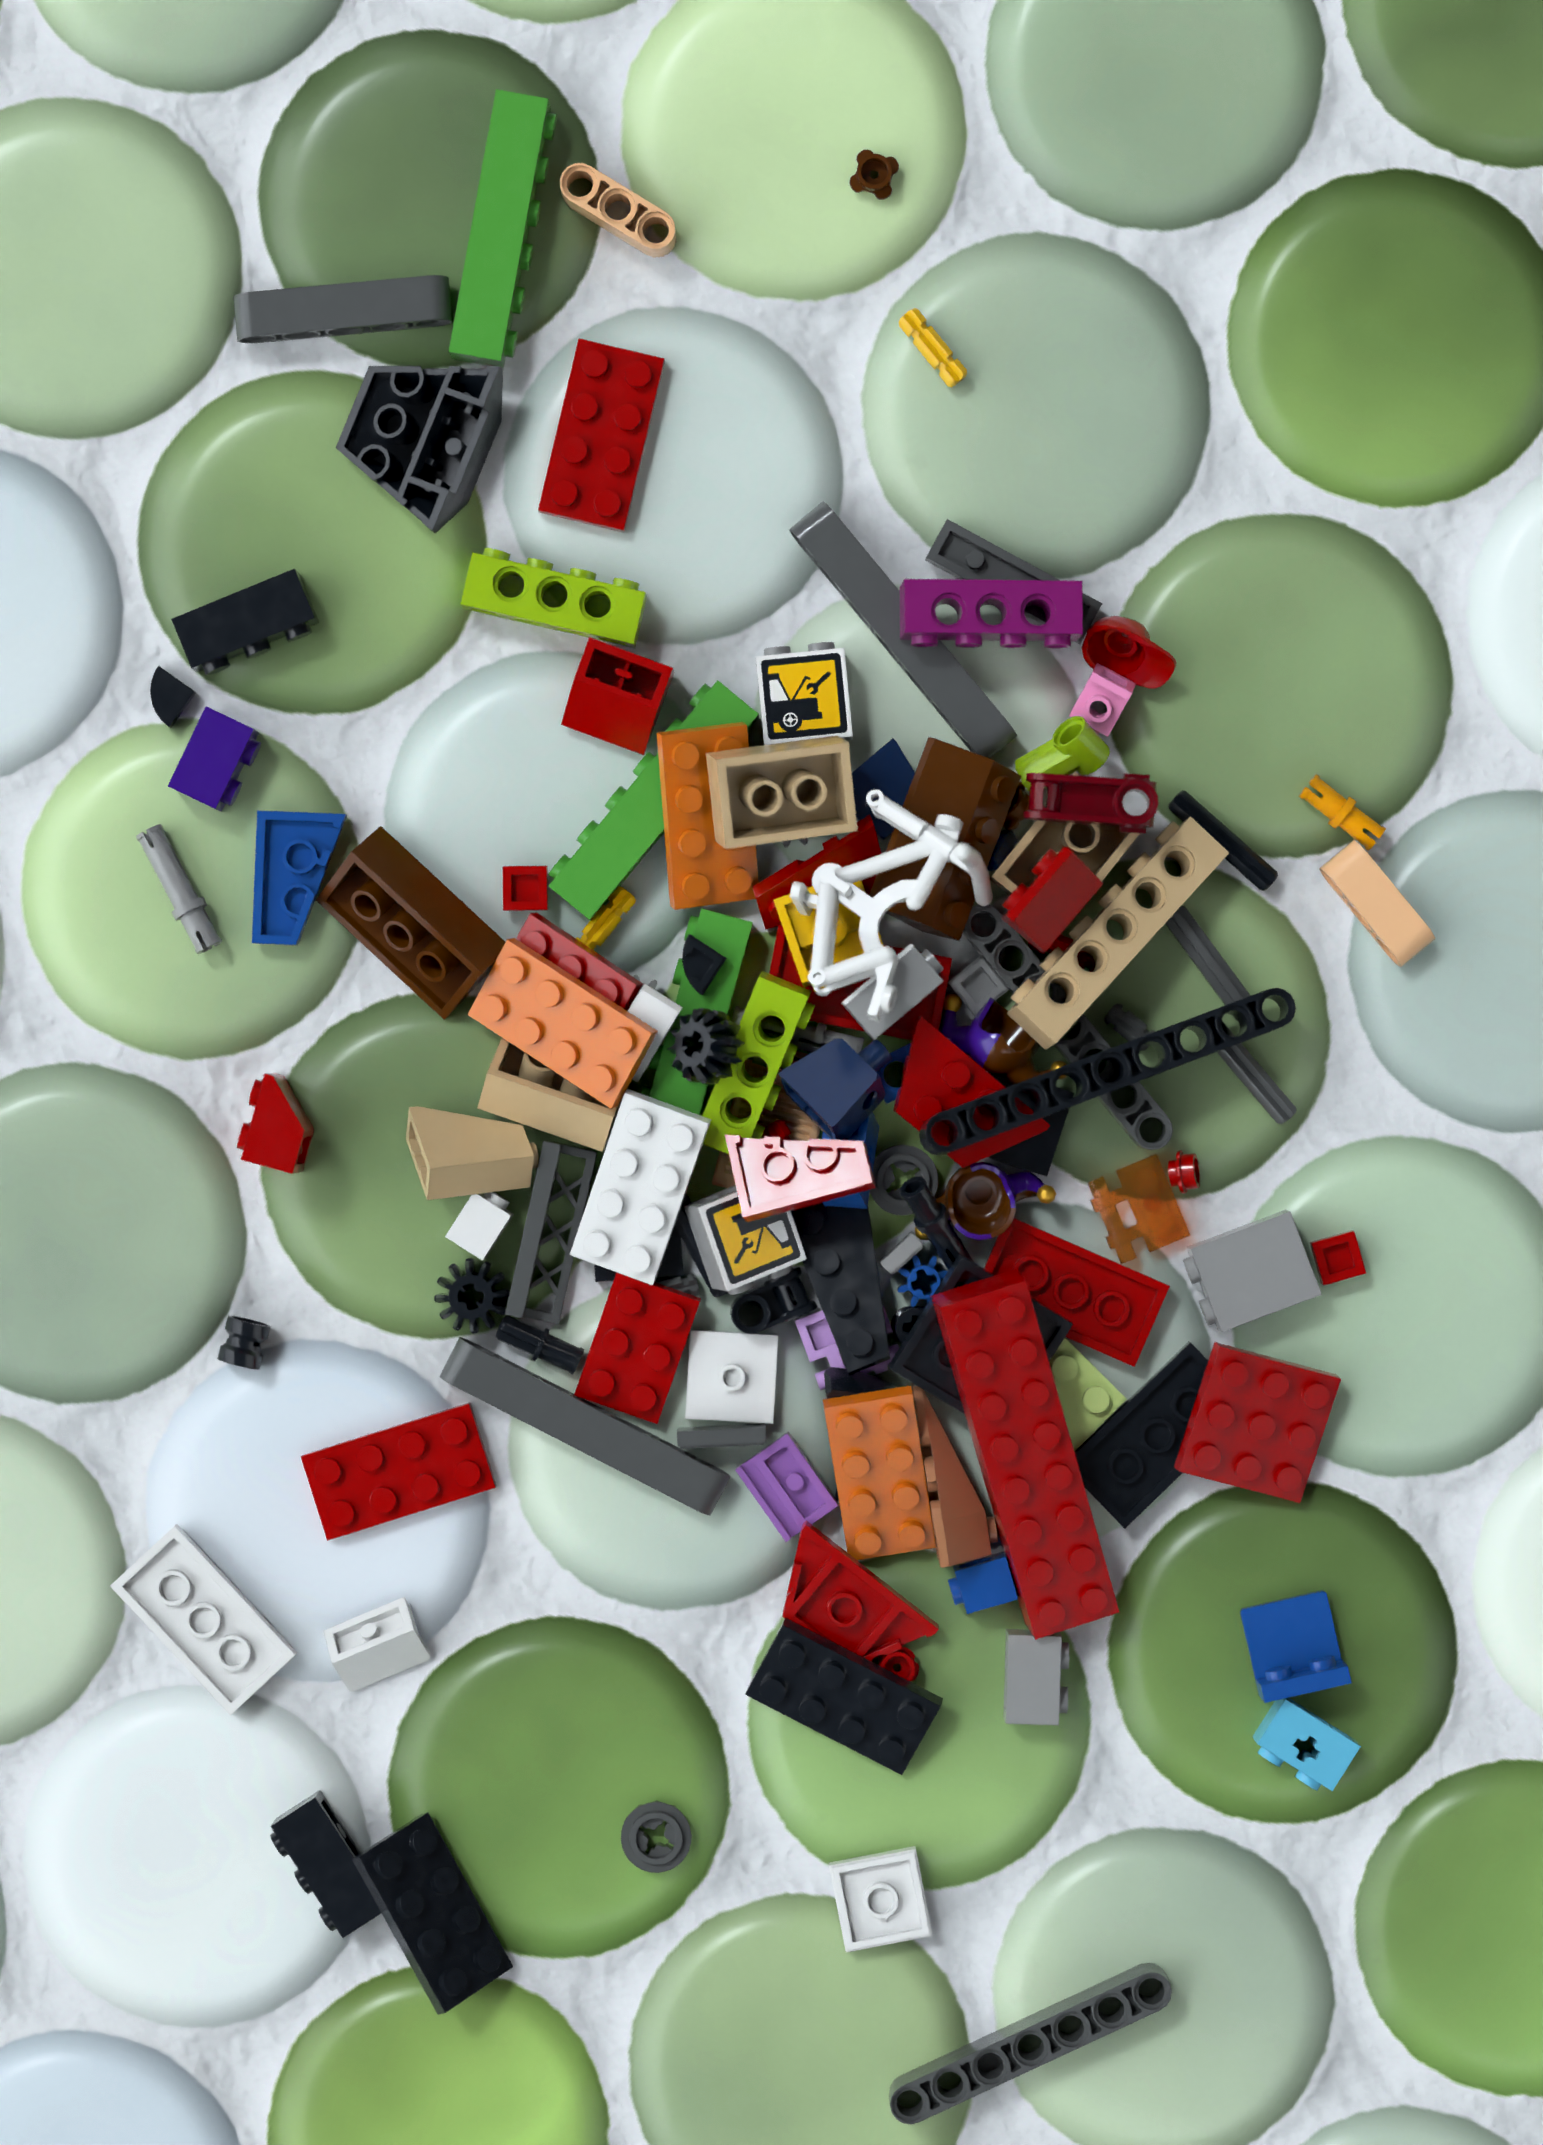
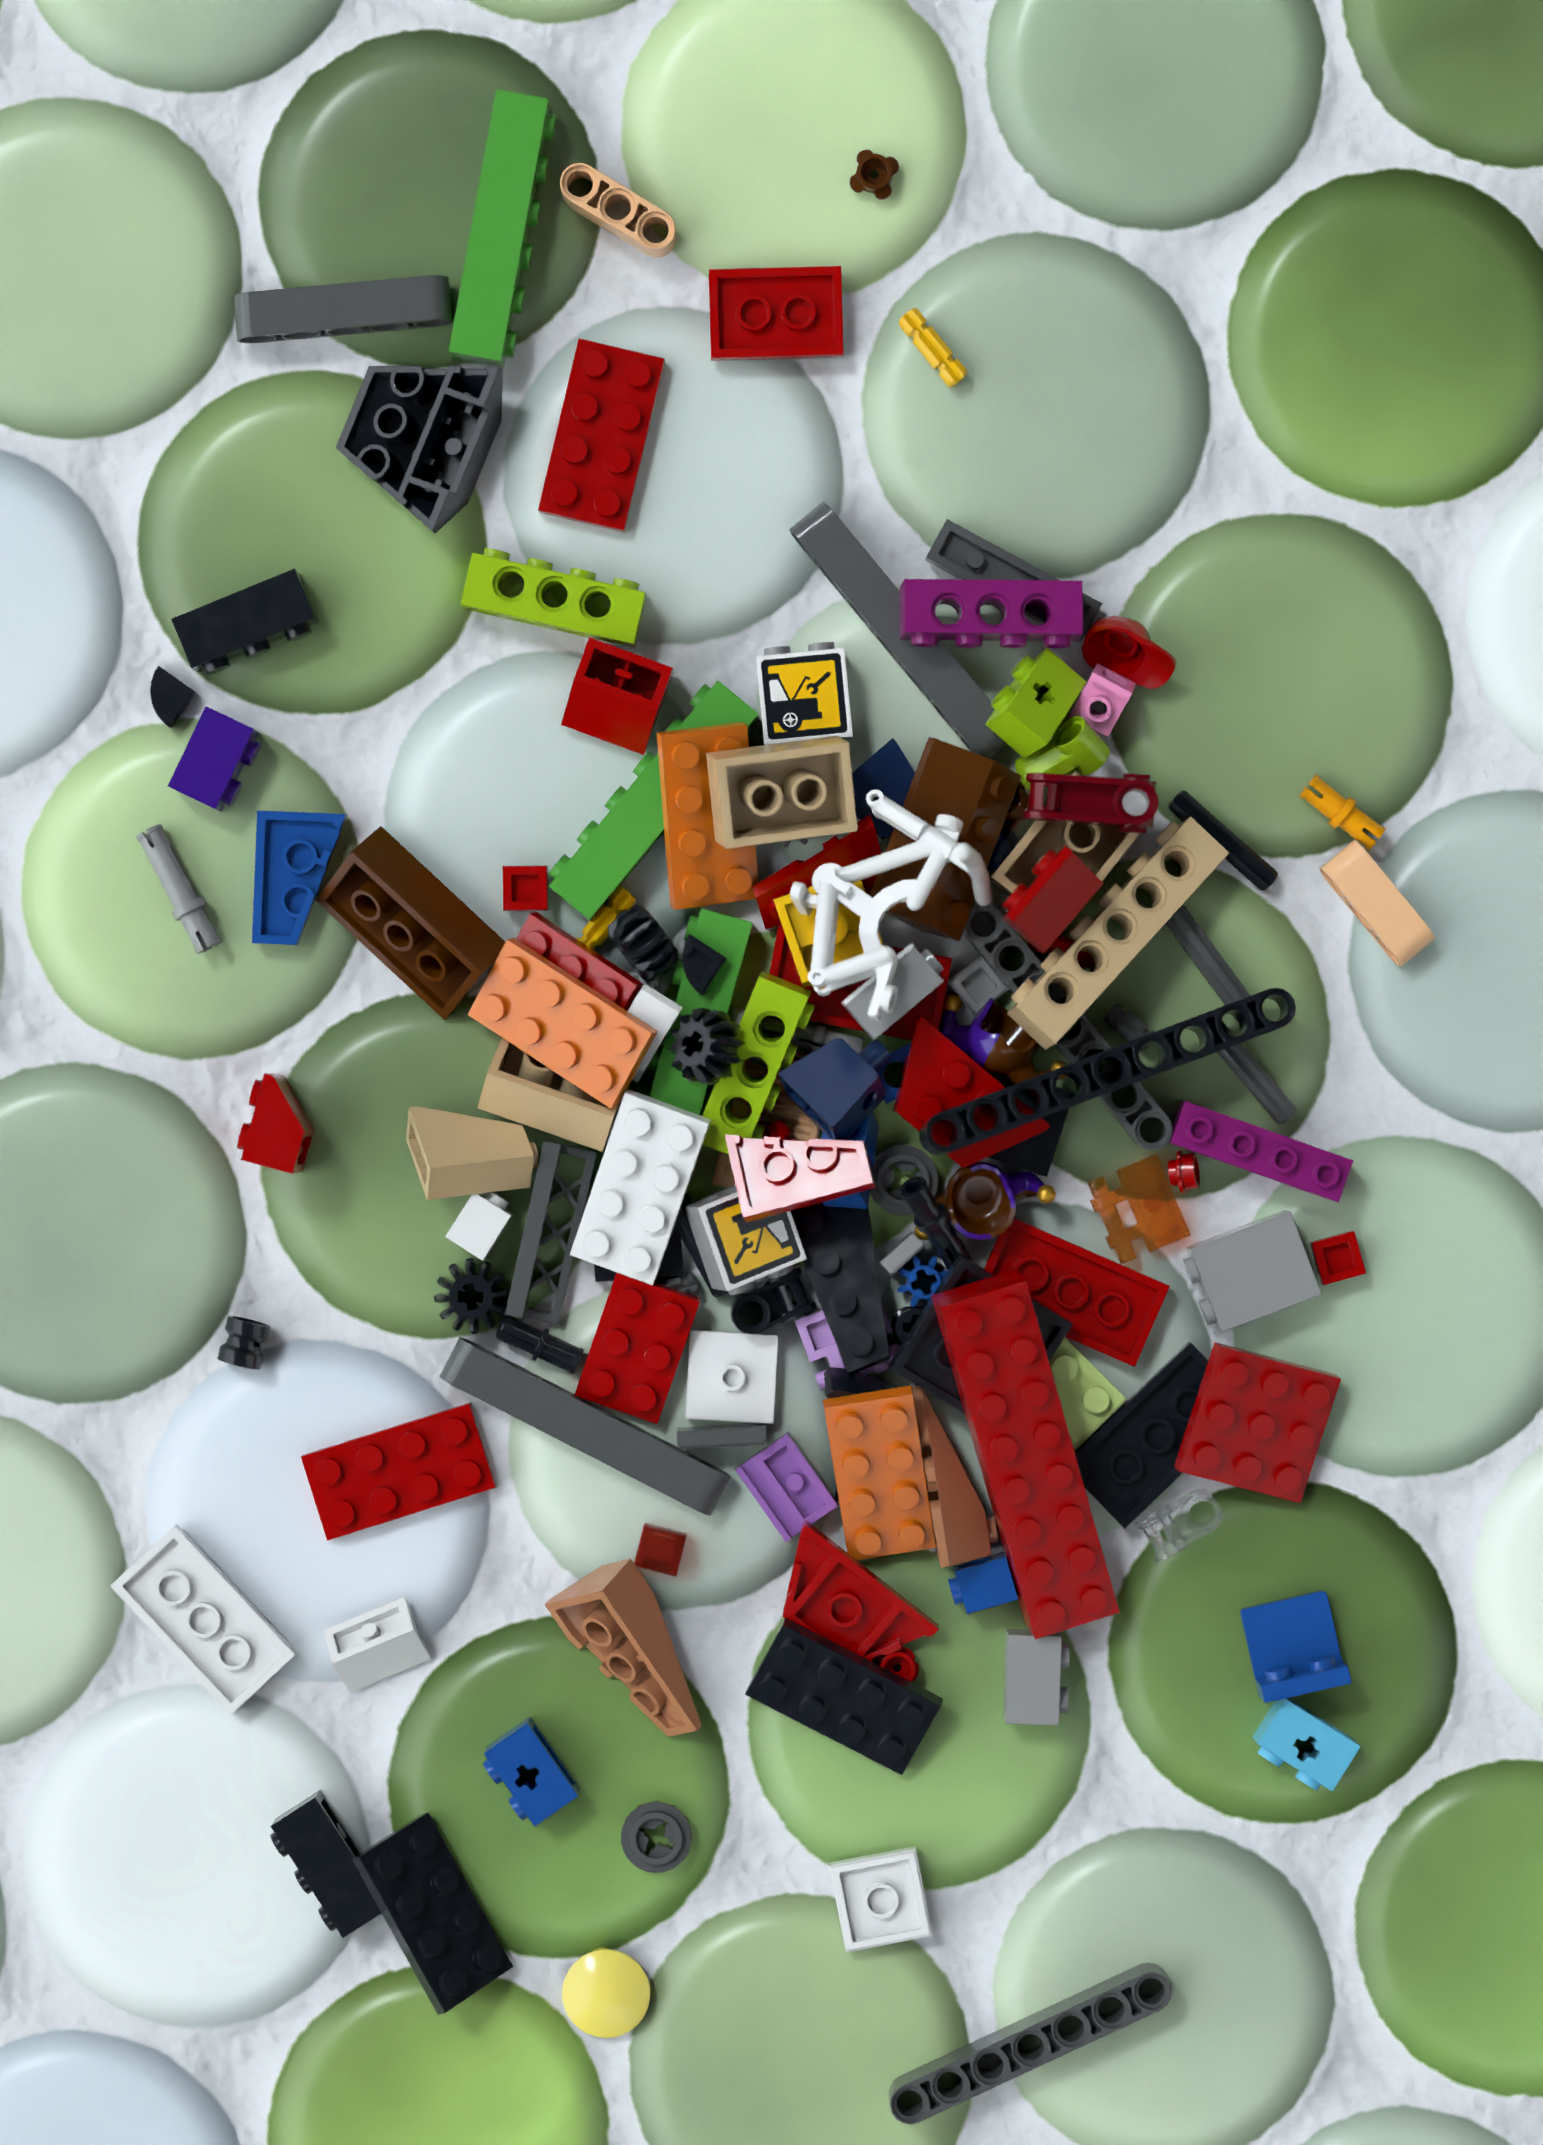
none -> blue brick [483,1717,580,1827]
none -> nougat wedge [545,1558,702,1737]
none -> light yellow dish [562,1947,650,2038]
none -> black gear [608,904,678,981]
none -> clear red brick [634,1522,687,1577]
none -> red plate [709,266,844,361]
none -> lime brick [985,648,1087,759]
none -> clear piece [1134,1489,1222,1562]
none -> magenta brick [1168,1101,1354,1202]

